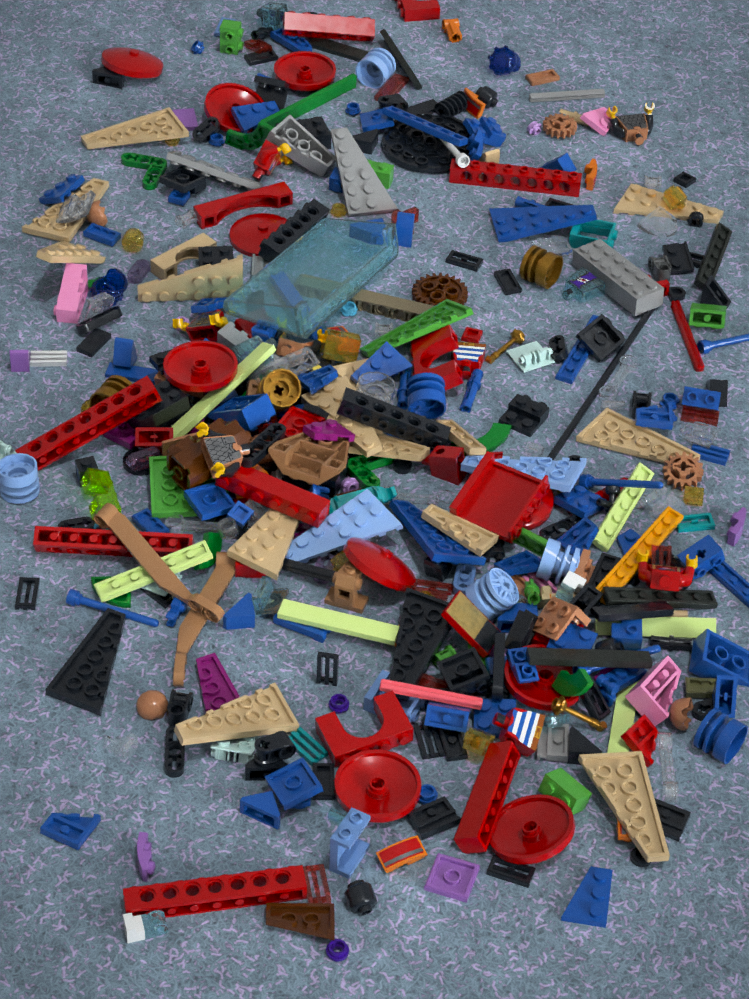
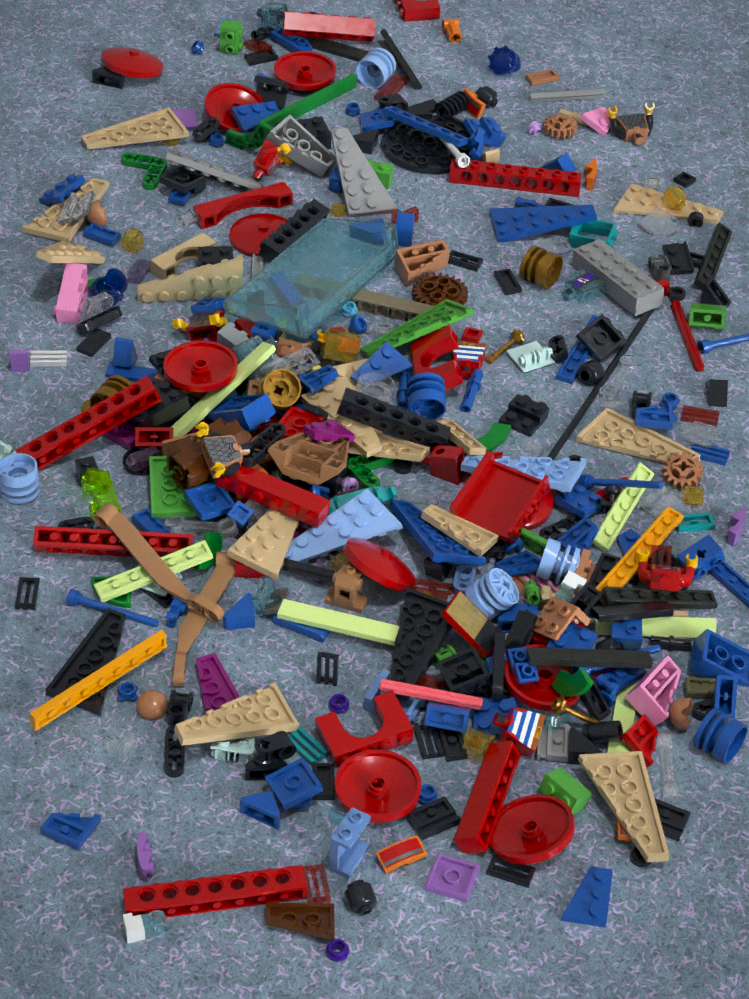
blue brick [682,386,721,411] -> none
none -> light orange tile [29,629,167,731]
none -> blue plate [117,682,138,702]
none -> blue tile [349,315,367,334]
none -> nougat wedge [394,239,450,287]
none -> blue tile [504,537,524,553]
none -> black head [577,360,604,386]
none -> black piece [582,720,623,744]

